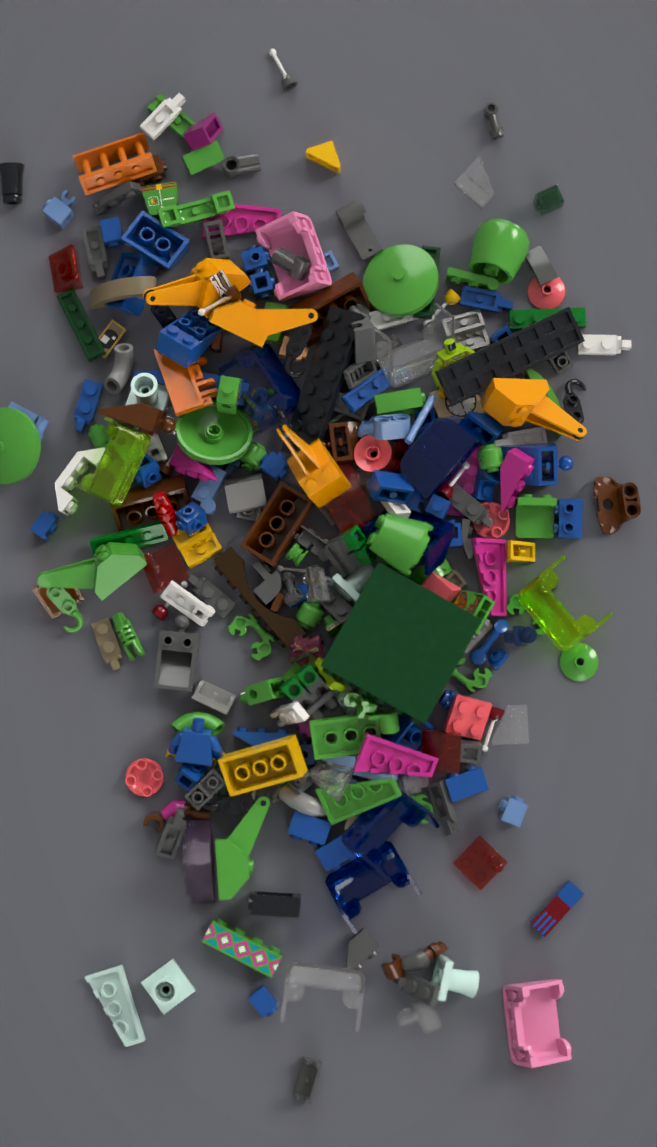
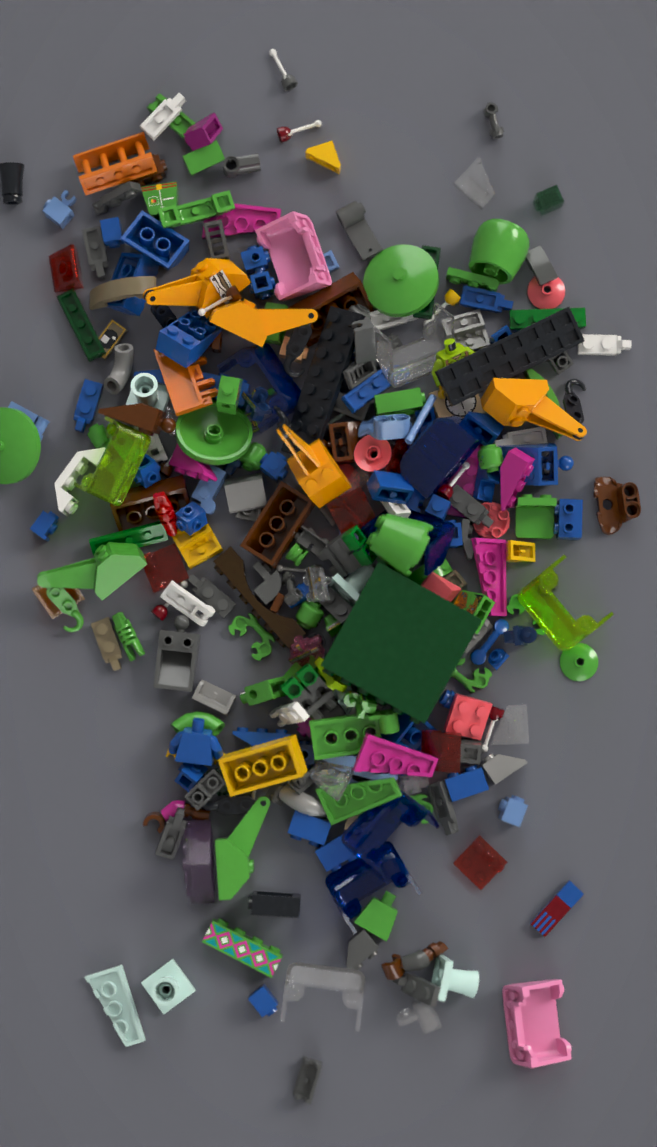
coral dish [125,758,164,797] -> none
dark grey piece [271,247,311,281] -> none
none -> hinge [277,120,322,143]
none -> bright green torso [354,890,398,941]
none -> light grey slope [481,753,527,785]

